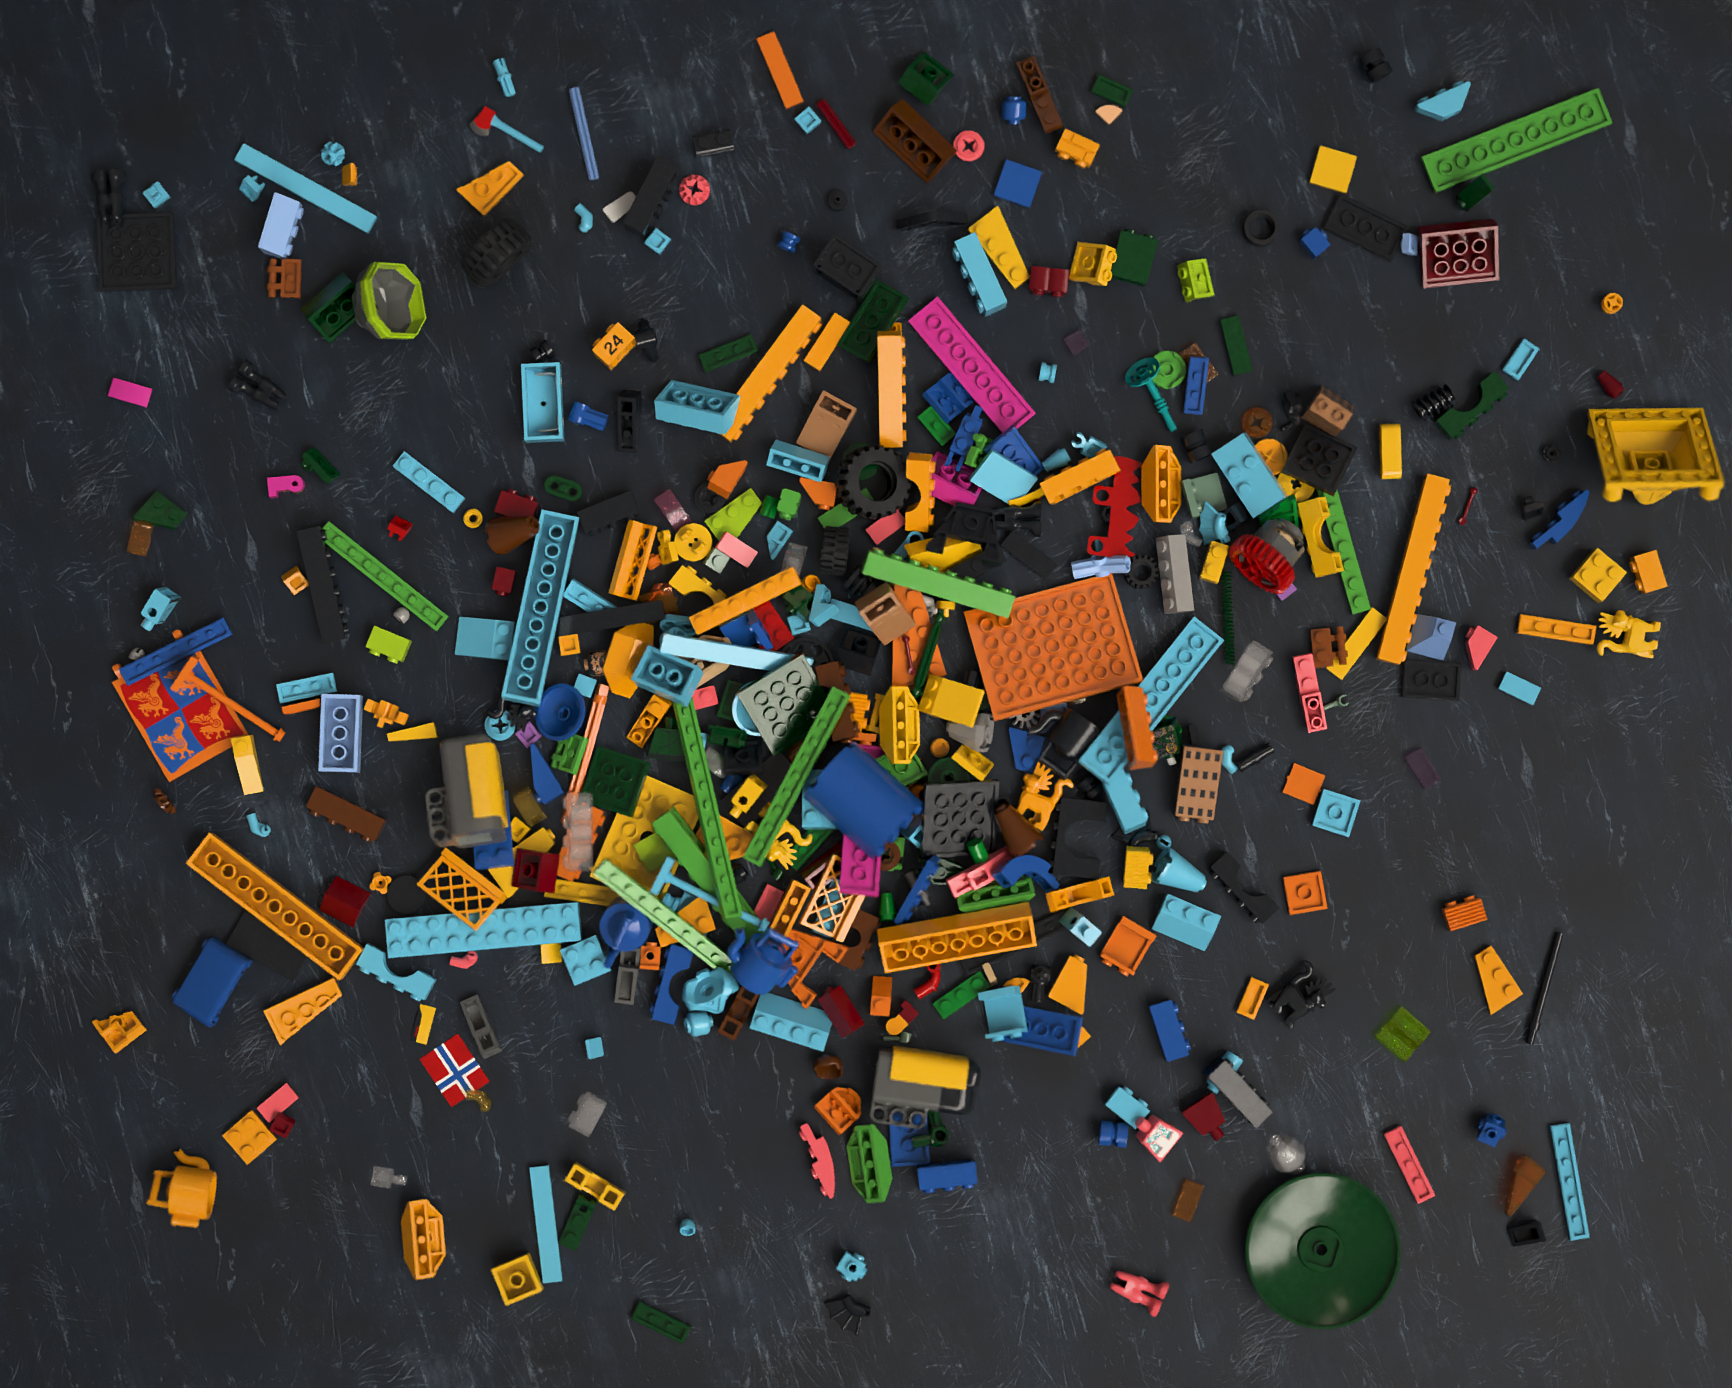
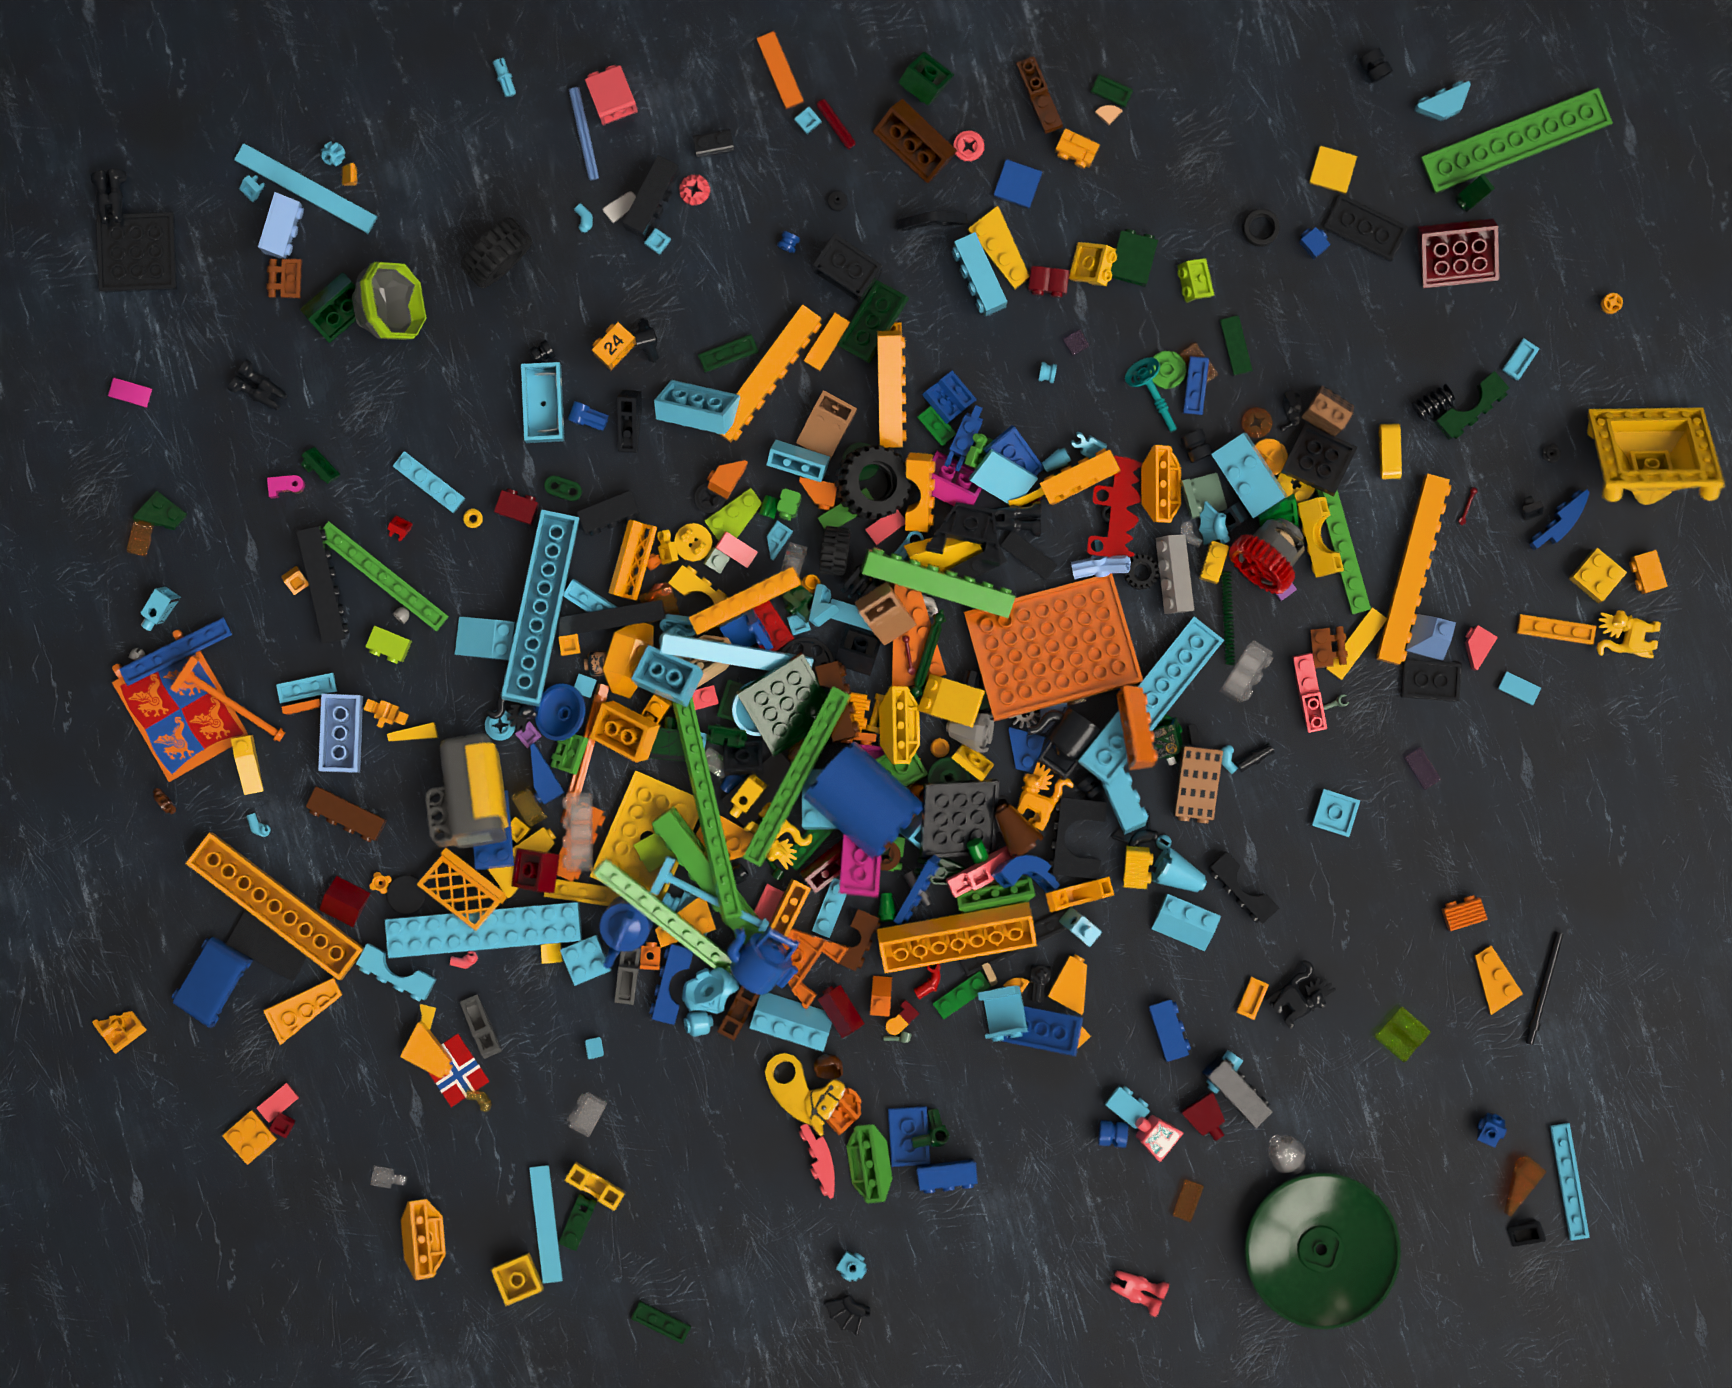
medium azure tile [143,181,170,209] -> none
light orange piece [146,1148,217,1227] -> none
light orange wing [456,161,524,217] -> none
piece [470,106,544,153] -> none
reddish brown cone [485,516,540,554] -> none
dark red brick [492,567,517,597] -> none
dark green plate [579,746,651,818] -> none
clear pink slope [654,489,692,532] -> none
medium azure hinge [680,1219,695,1236] -> none
light orange fence [799,854,865,943] -> none
piece [870,1046,981,1129] -> none
dark pink plate [908,296,1036,433] -> none
yellow tile [936,601,955,617] -> none
blue head [1001,96,1026,124] -> none
orange panel [1099,916,1156,977] -> none
orange piece [1282,763,1325,805] -> none
orange tile [1282,871,1328,915] -> none
coral tile [1383,1125,1435,1204] -> none
light blue plate [1400,233,1418,256] -> none
dark red cone [1597,371,1625,399] -> none
none -> light orange slope [400,1021,453,1078]
none -> coral slope [585,65,638,125]
none -> light orange brick [590,700,660,762]
none -> yellow animal [765,1053,845,1136]

